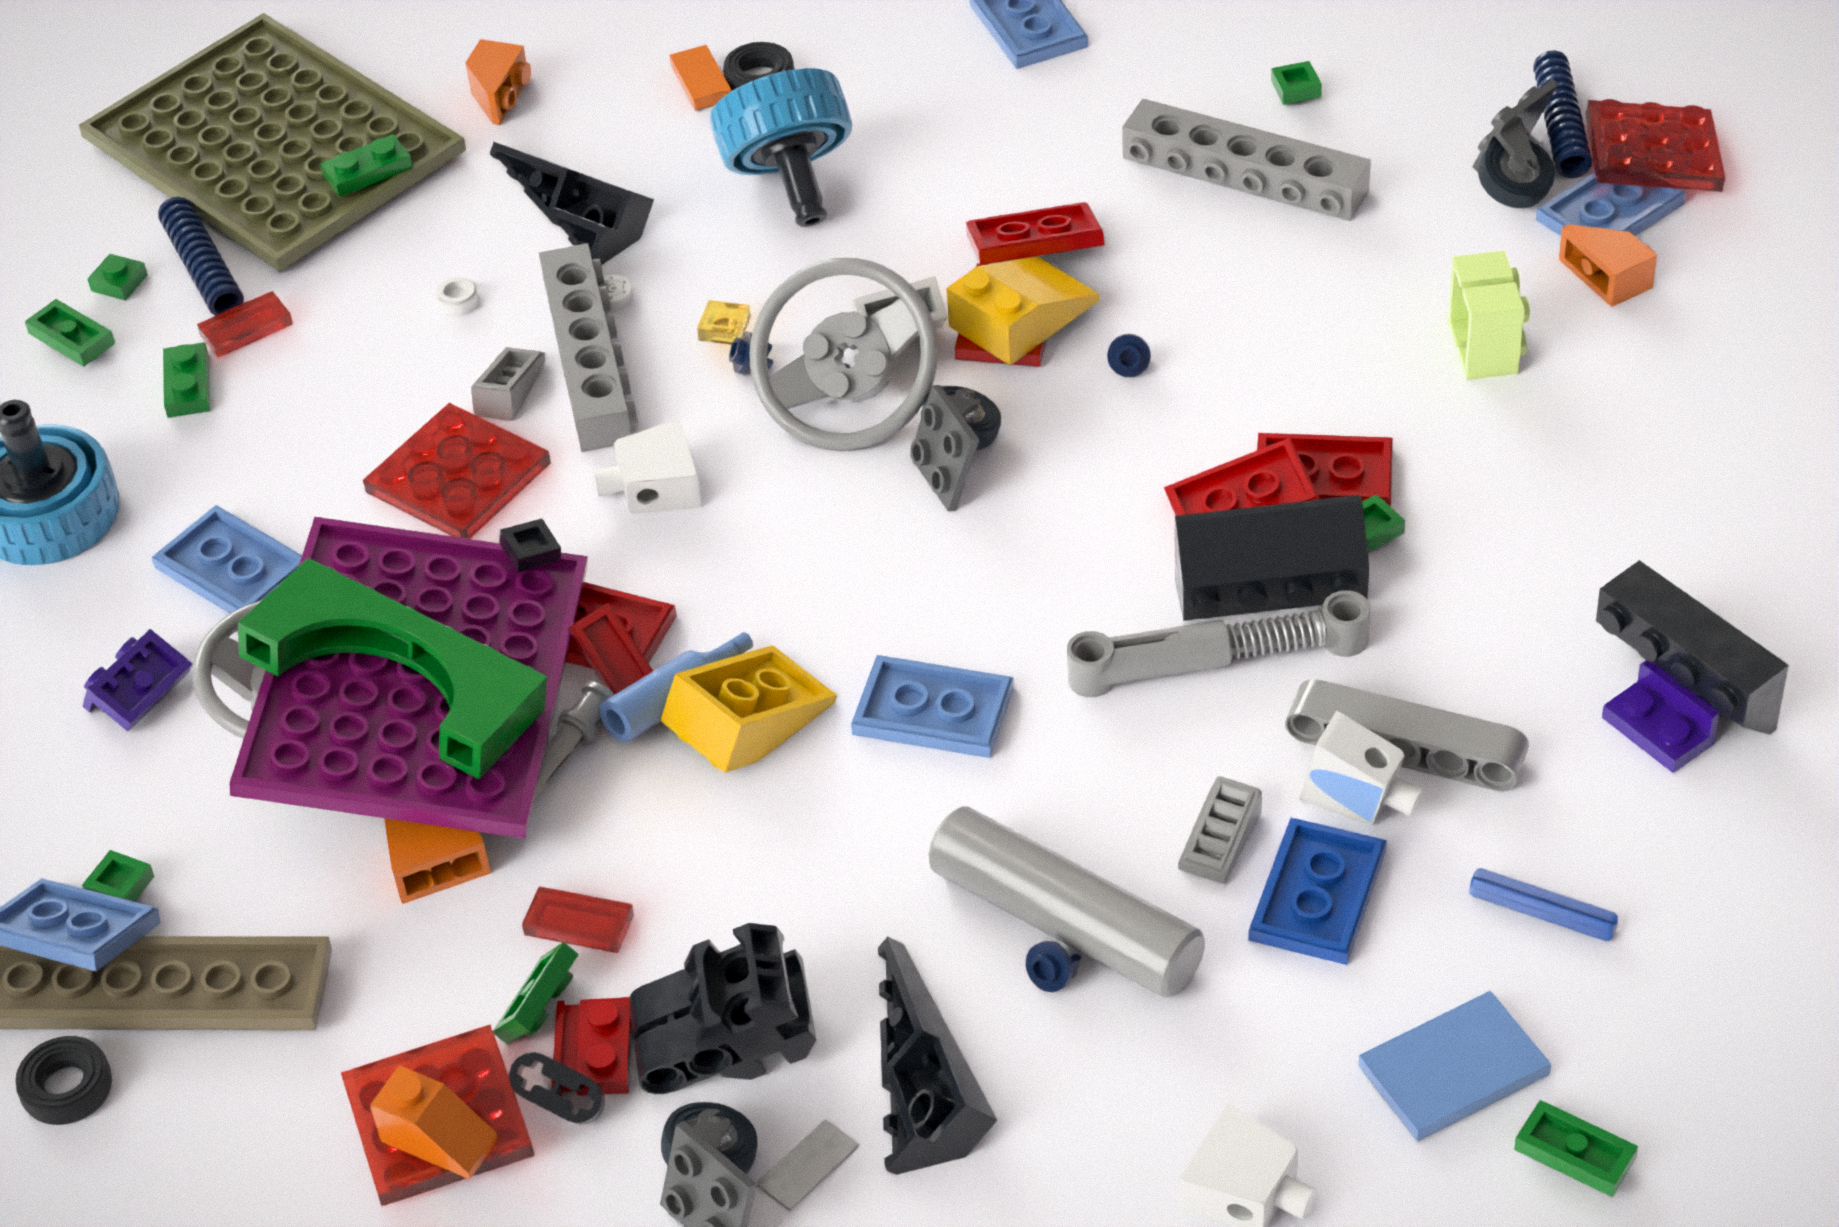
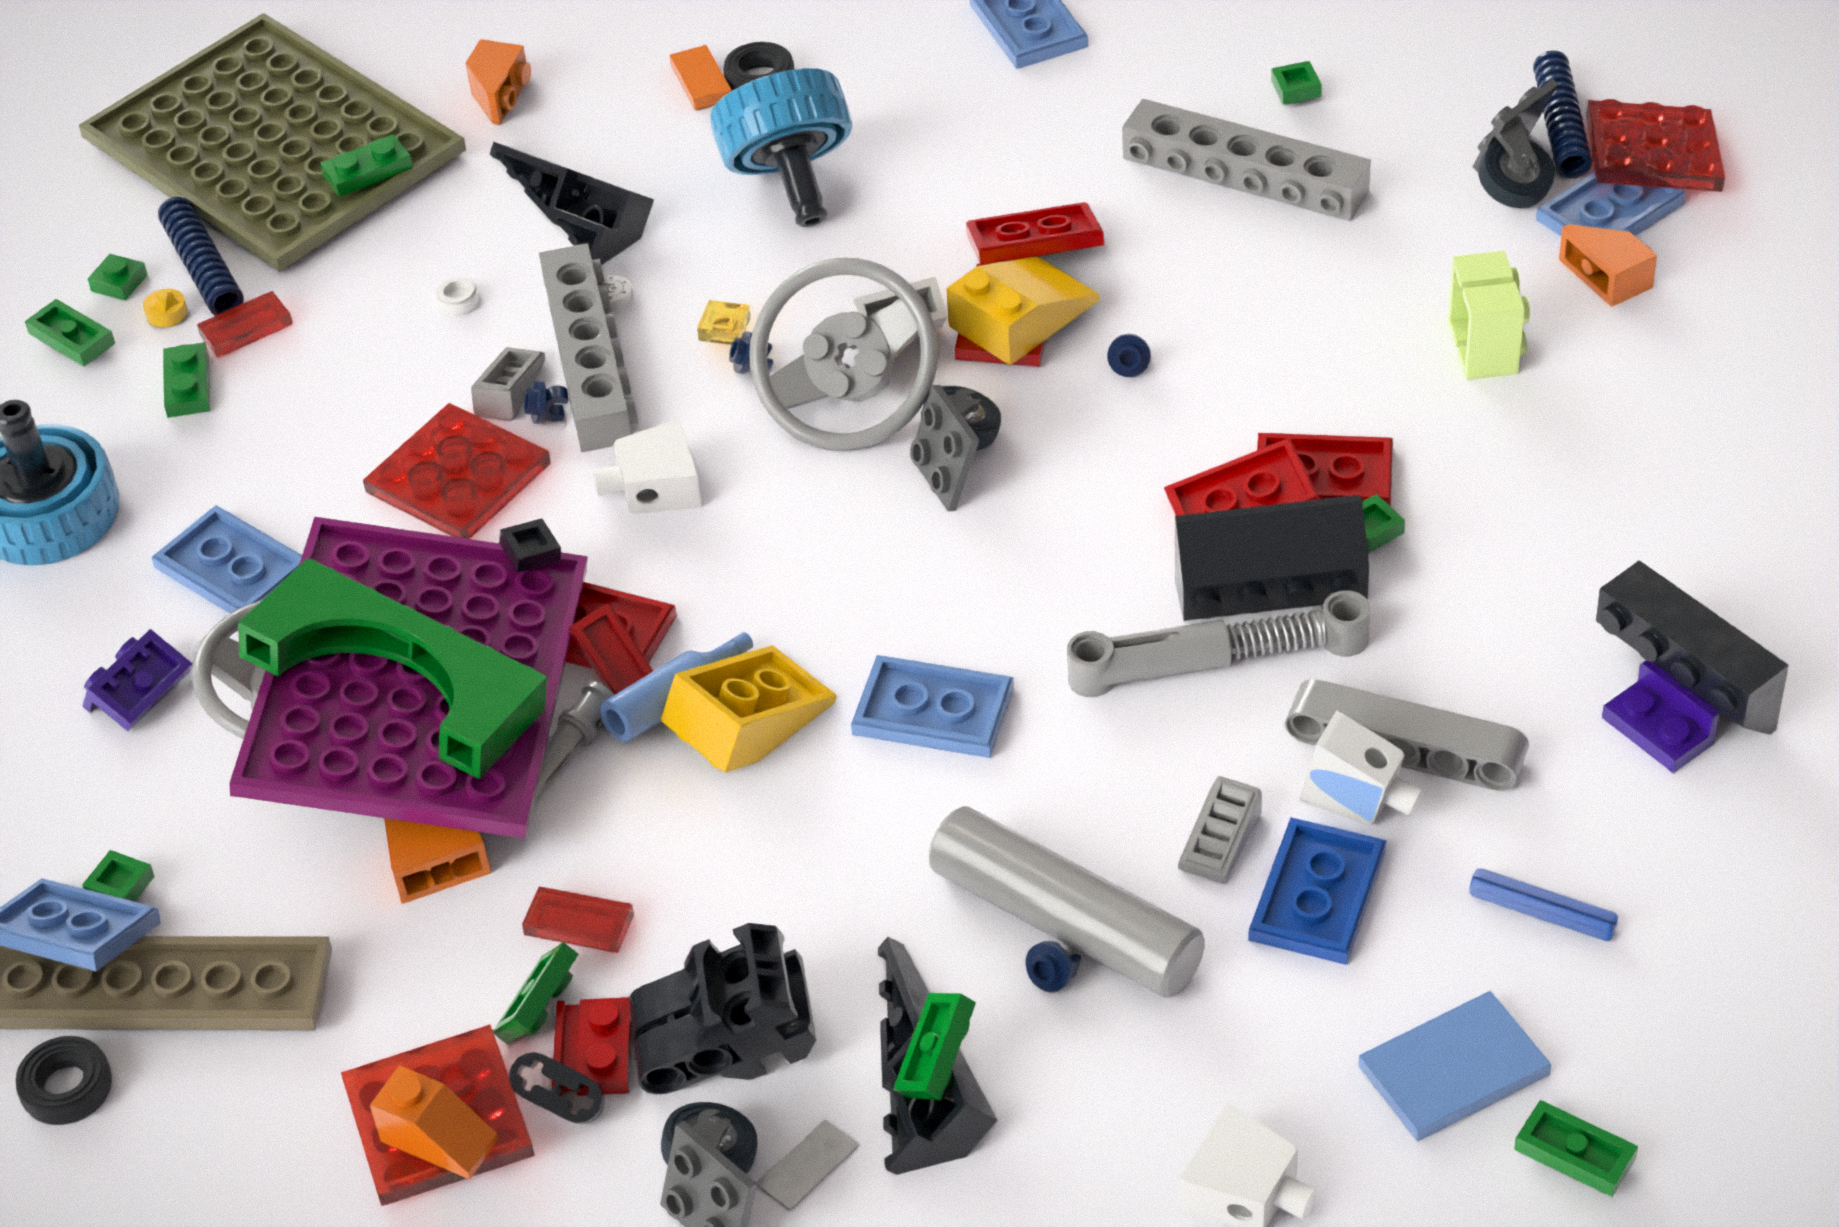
none -> yellow tile [143,288,188,328]
none -> dark blue plate [524,380,569,424]
none -> green plate [893,993,976,1100]

